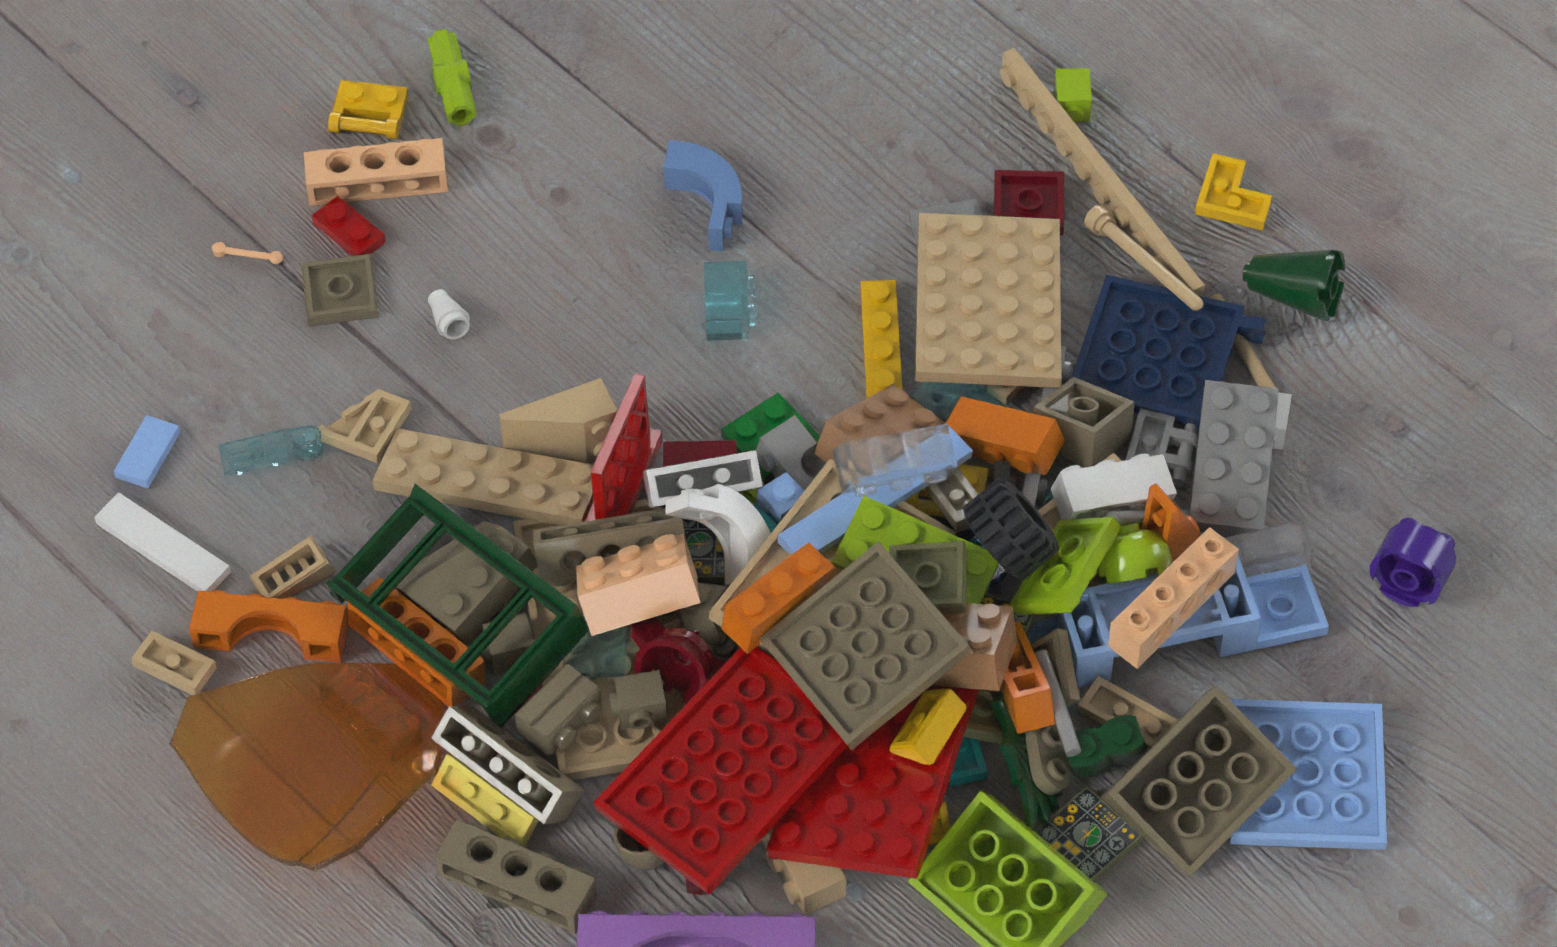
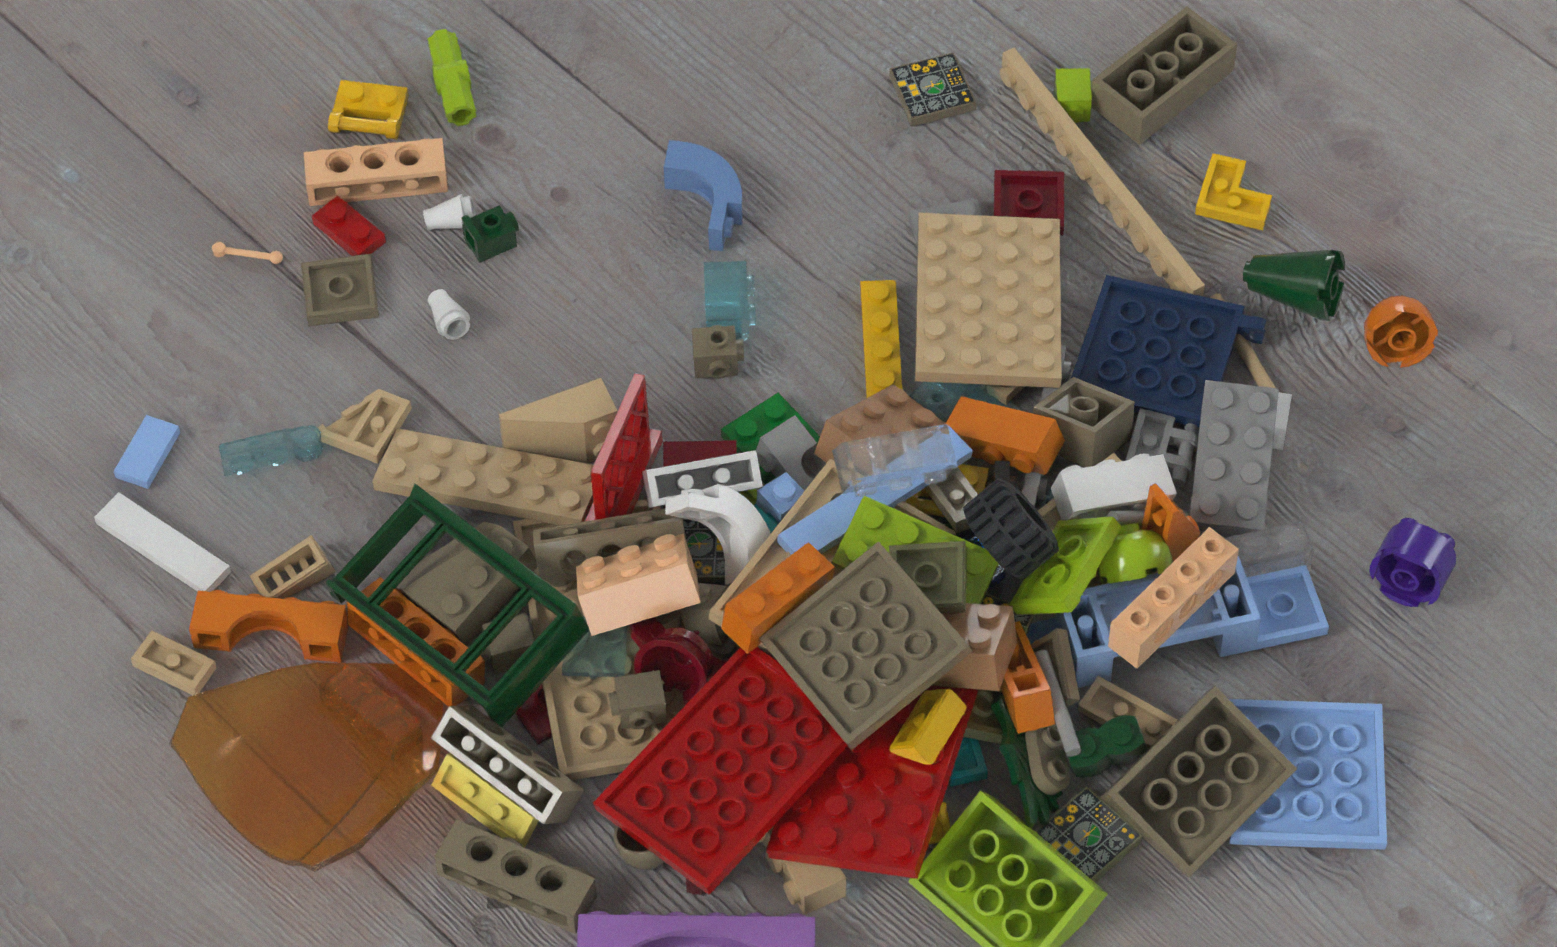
dark tan brick [515,664,602,756] -> none
tan piece [1084,204,1203,311] -> none
none -> white cone [423,194,476,230]
none -> dark green brick [461,205,519,263]
none -> dark tan brick [692,325,744,378]
none -> tile [889,52,976,127]
none -> dark tan brick [1091,6,1237,145]
none -> orange cylinder [1364,295,1438,368]

